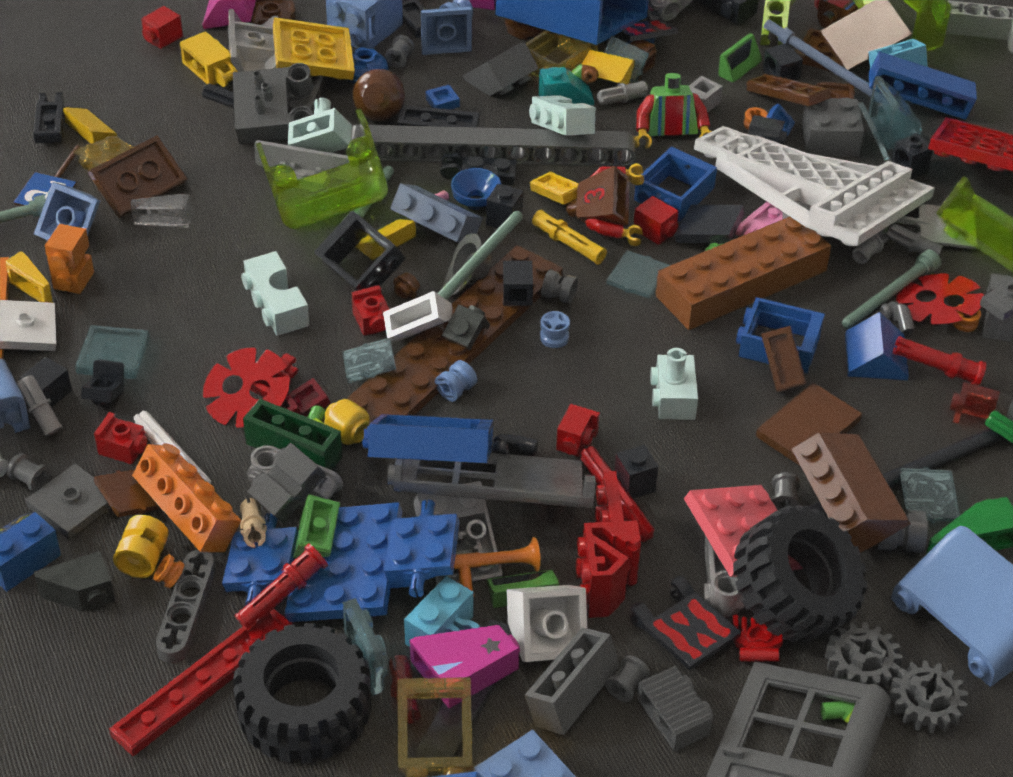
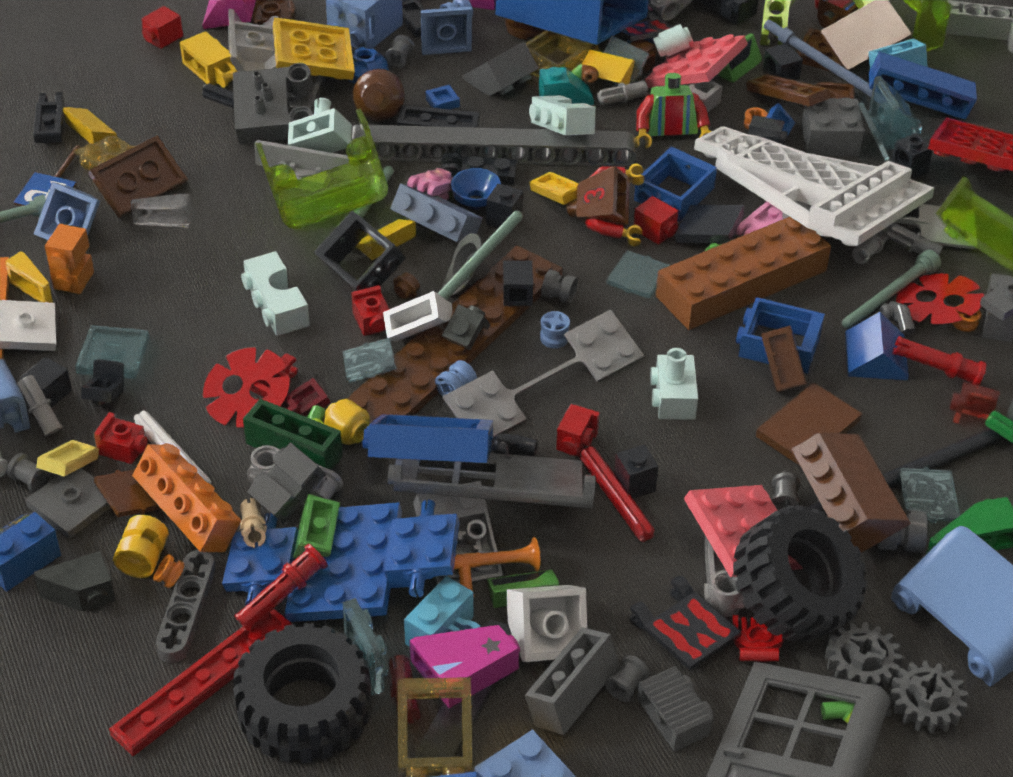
yellow pin [532,210,607,265] -> none
red piece [576,471,641,618] -> none
none -> light yellow tile [36,440,99,477]
none -> bright pink hinge [407,168,453,197]
none -> light grey hinge [443,309,644,438]
none -> coral plate [645,34,748,88]
none -> light aqua brick [653,24,693,57]

